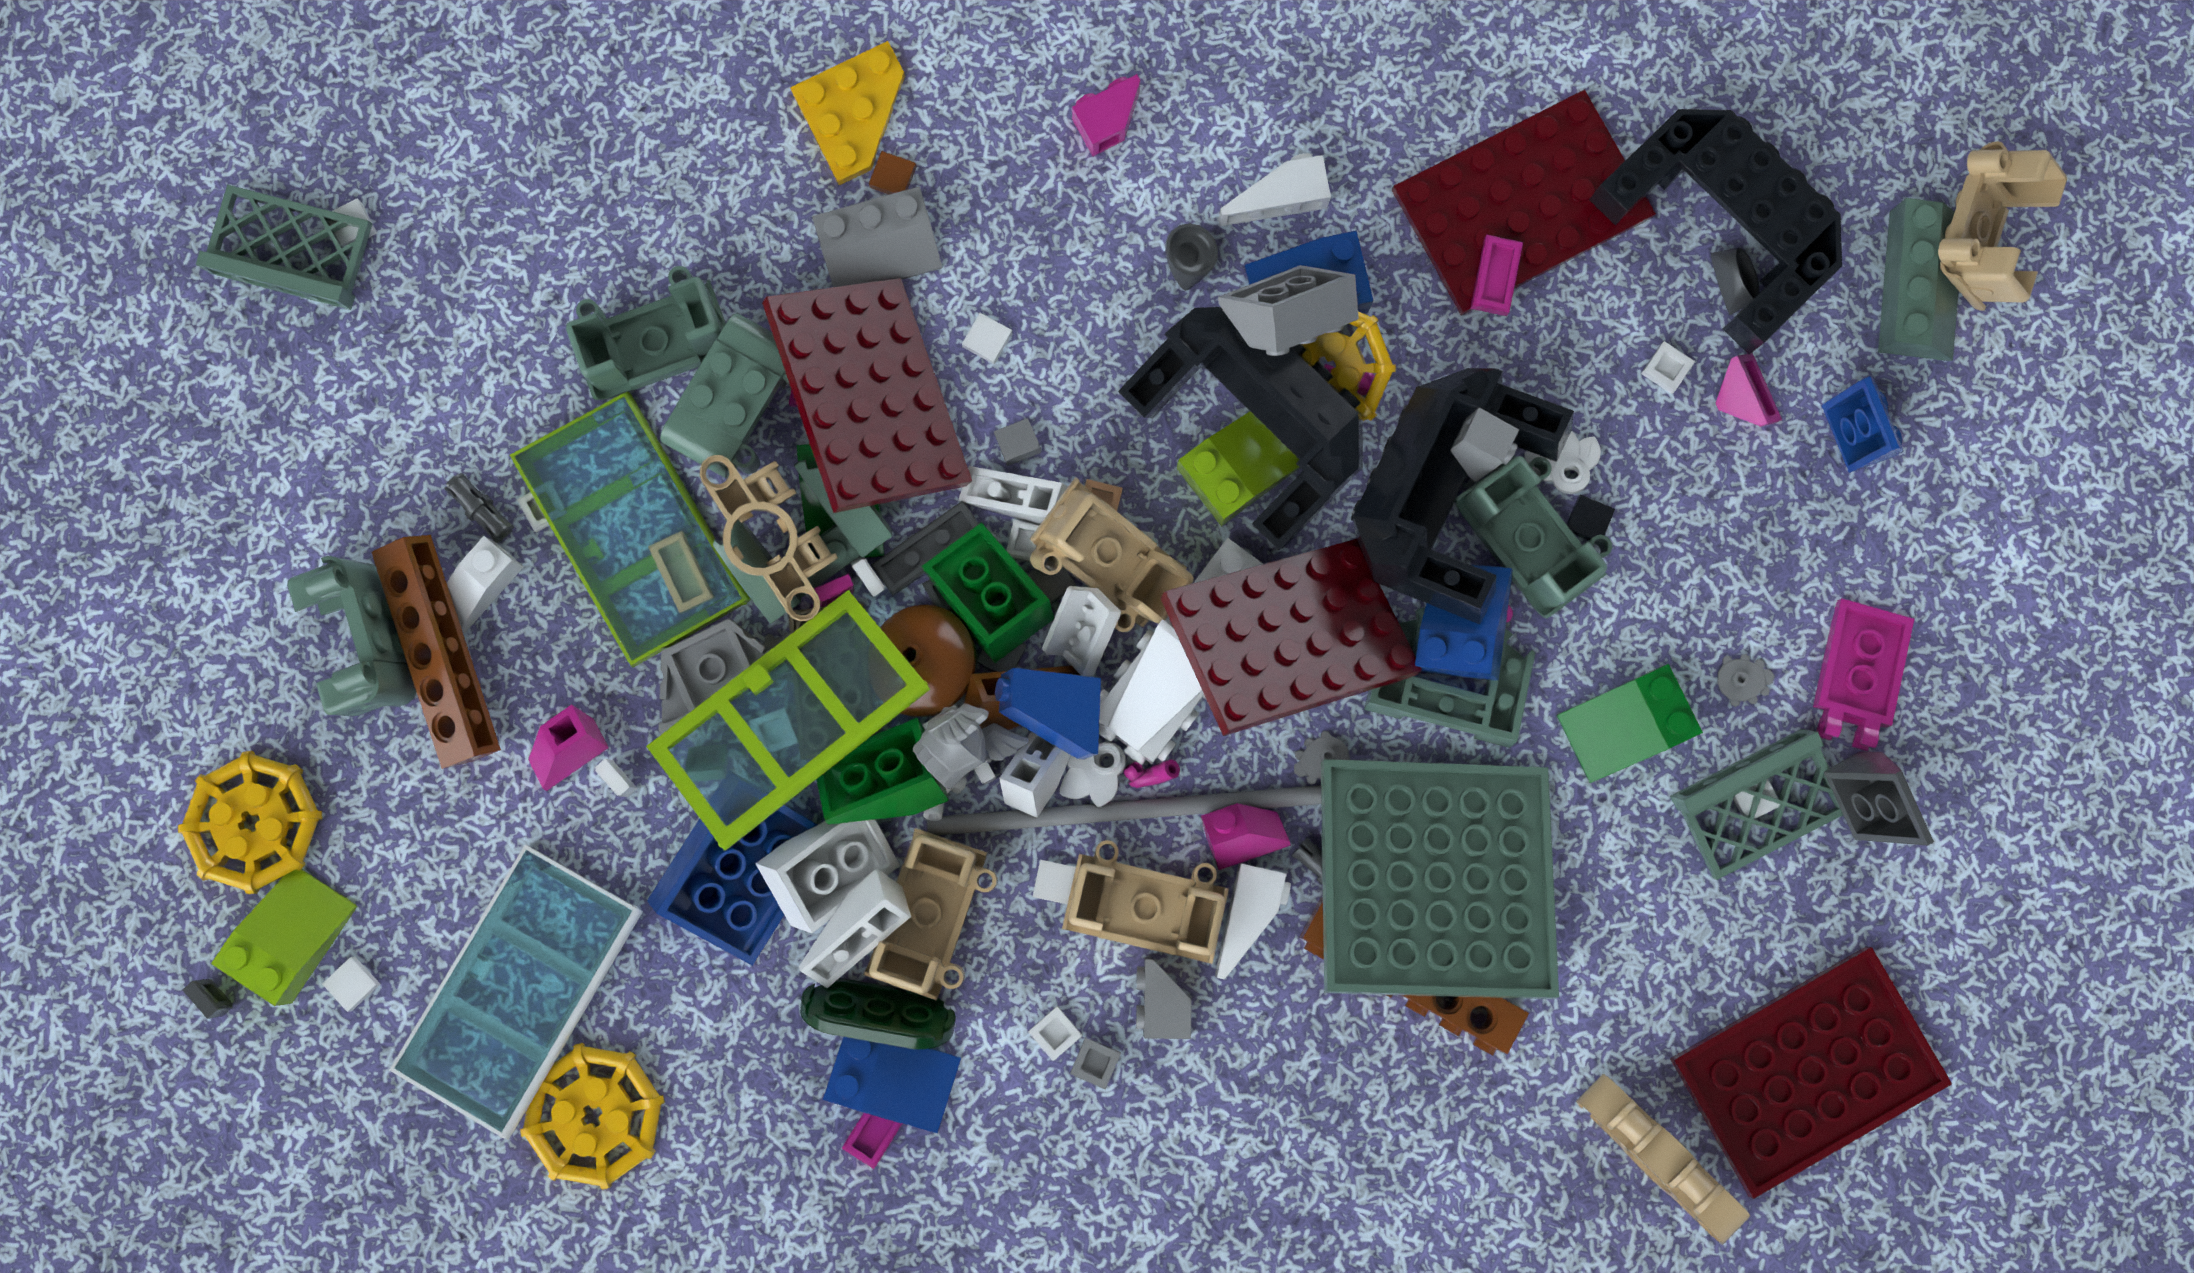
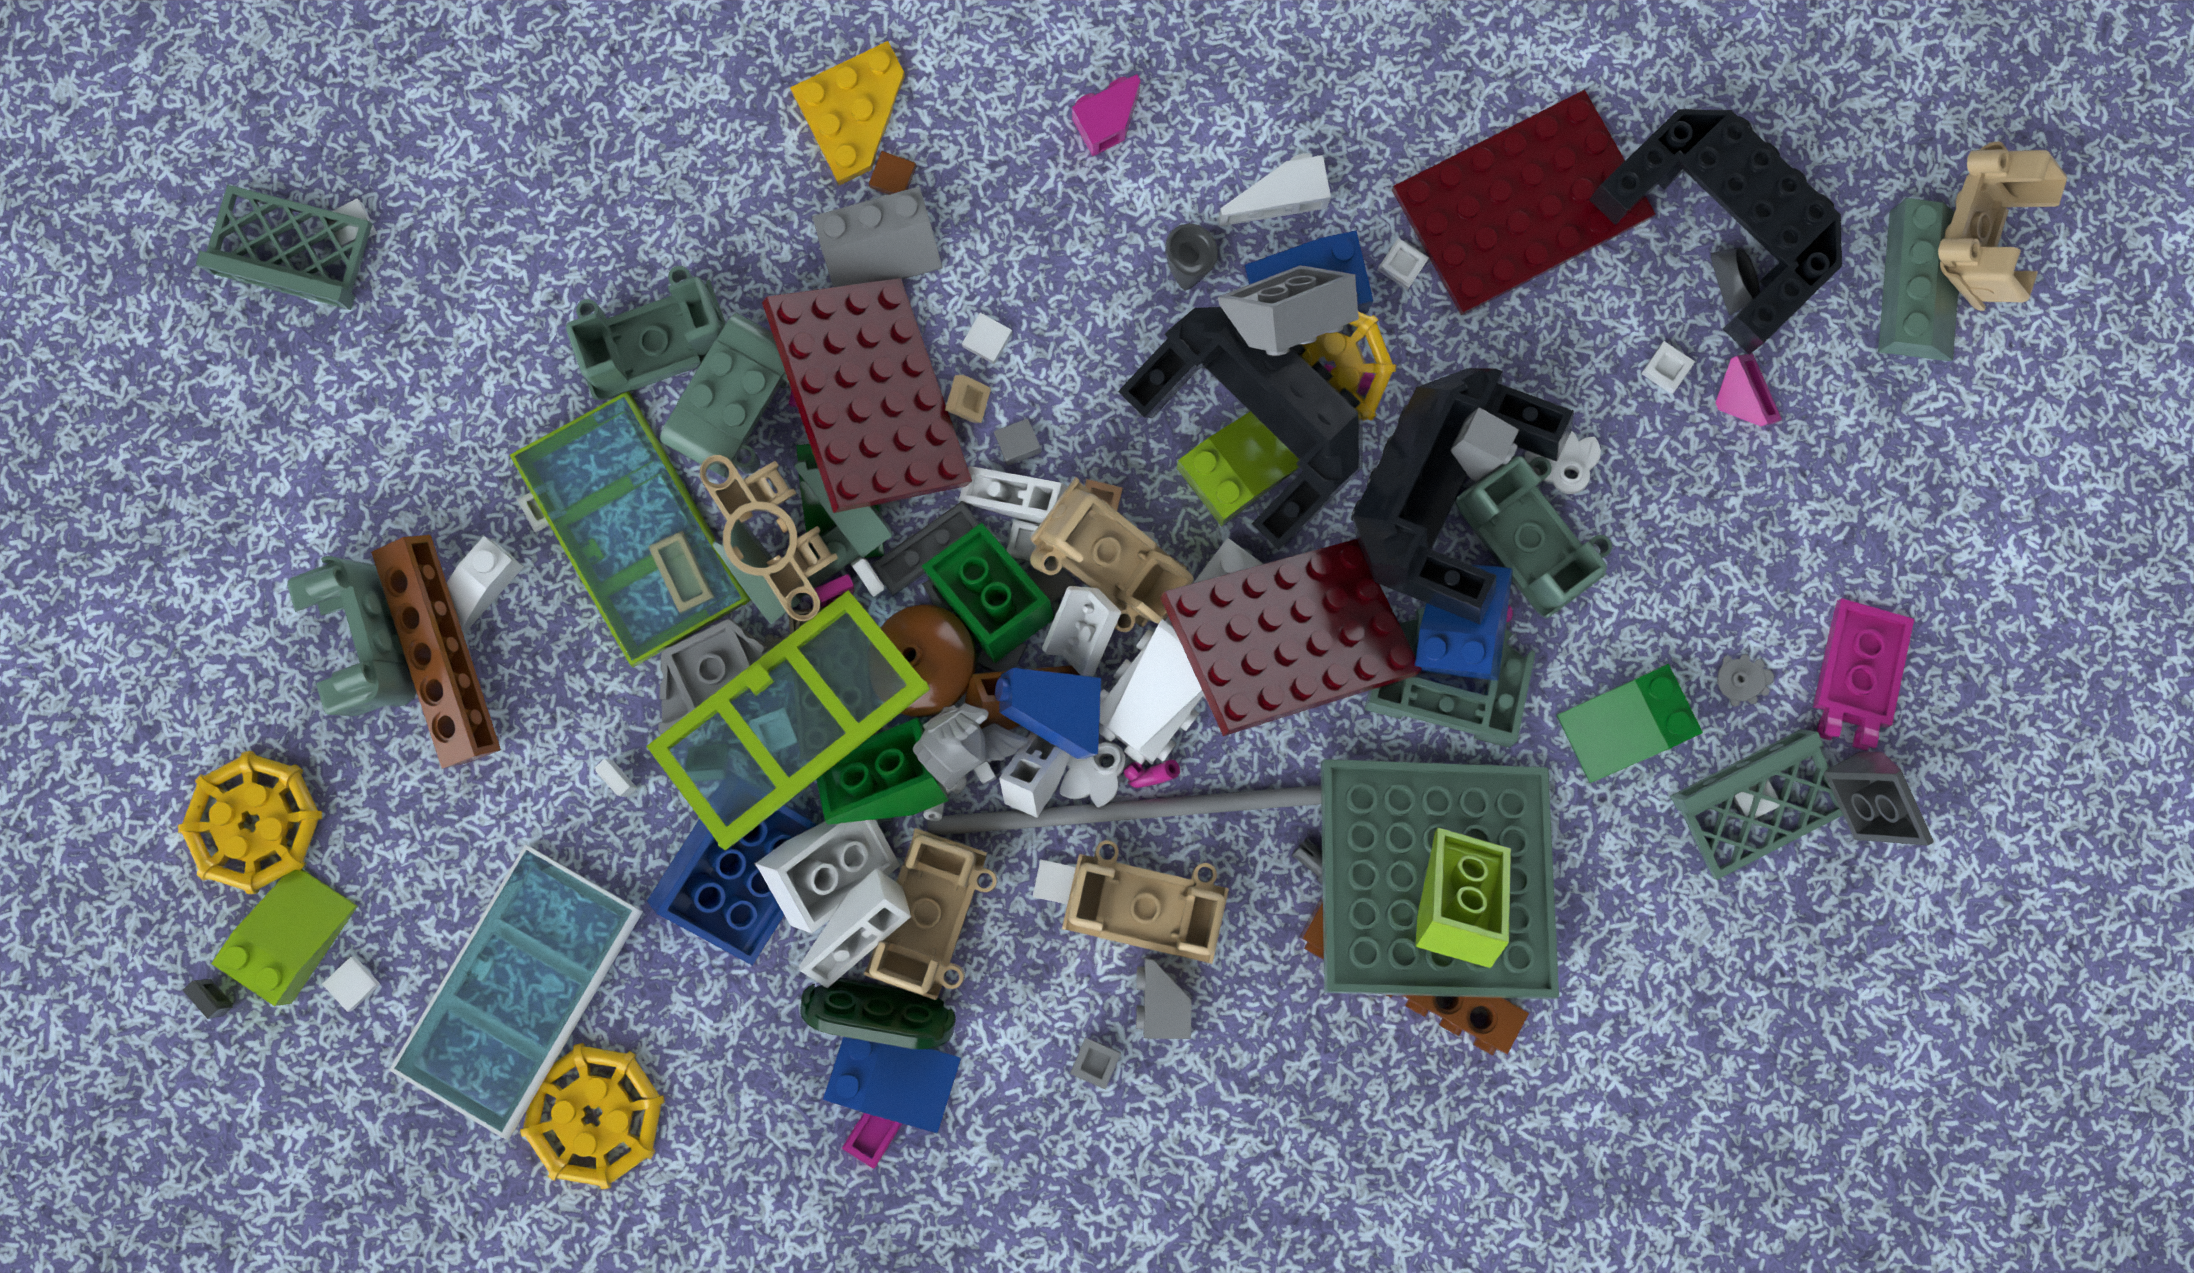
dark grey pin [444,473,514,543] -> none
dark pink slope [528,704,609,791] -> none
white tile [1028,1006,1082,1061] -> none
dark pink slope [1201,803,1291,870] -> none
white slope [1215,864,1291,980] -> none
light grey piece [1294,731,1350,785] -> none
dark pink tile [1470,235,1523,316] -> none
black tile [1566,494,1615,540] -> none
tan piece [1576,1074,1750,1245] -> none
dark red plate [1670,946,1952,1199] -> none
blue slope [1821,376,1904,473] -> none
none -> tan plate [945,375,991,423]
none -> white tile [1377,238,1429,290]
none -> lime slope [1416,828,1511,968]

